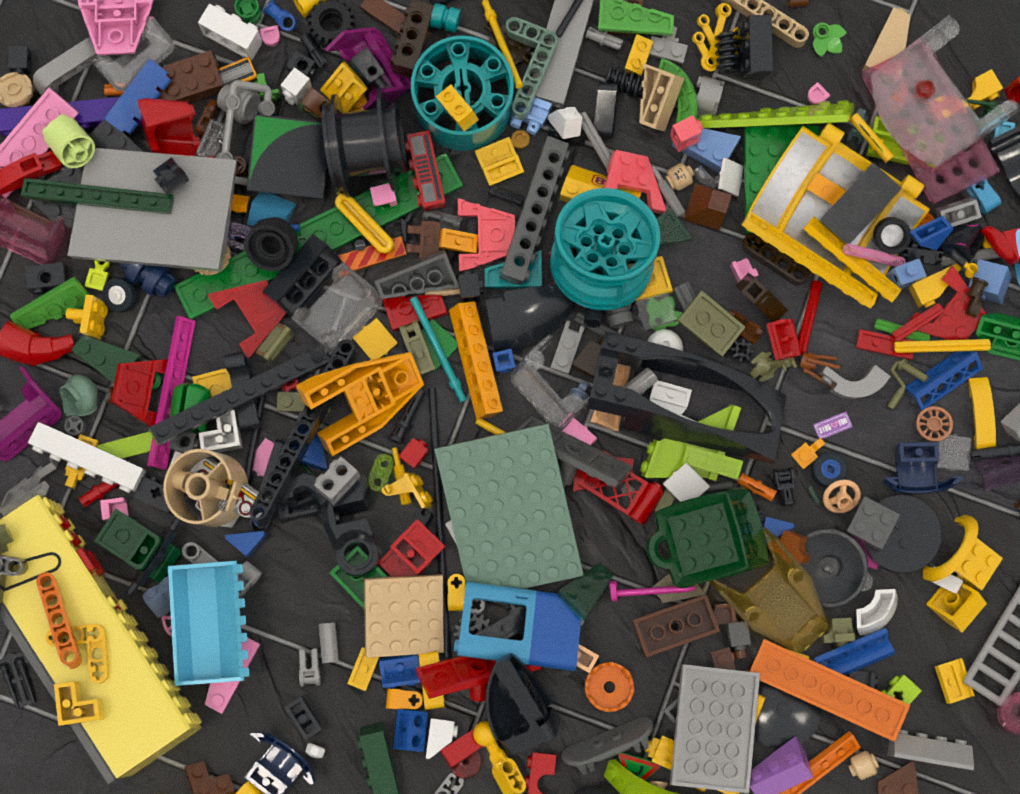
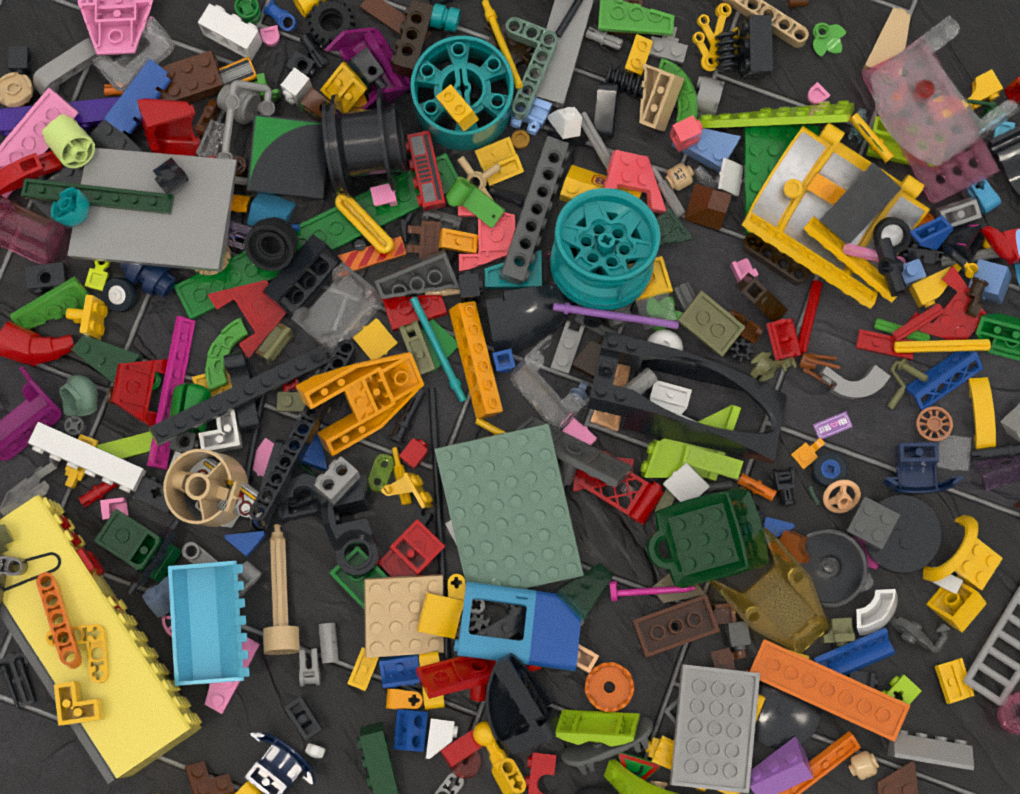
none -> teal cylinder [51,187,90,227]
none -> bright green tile [205,318,249,392]
none -> tan piece [263,524,300,655]
none -> yellow tile [417,592,464,639]
none -> bright green door [445,177,505,228]
none -> tan bar [458,156,501,201]
none -> medium lavender bar [553,303,679,329]
none -> lime slope [555,709,640,747]
none -> yellow tile [783,179,803,199]
none -> black piece [874,237,907,297]
none -> dark grey animal [888,616,950,654]

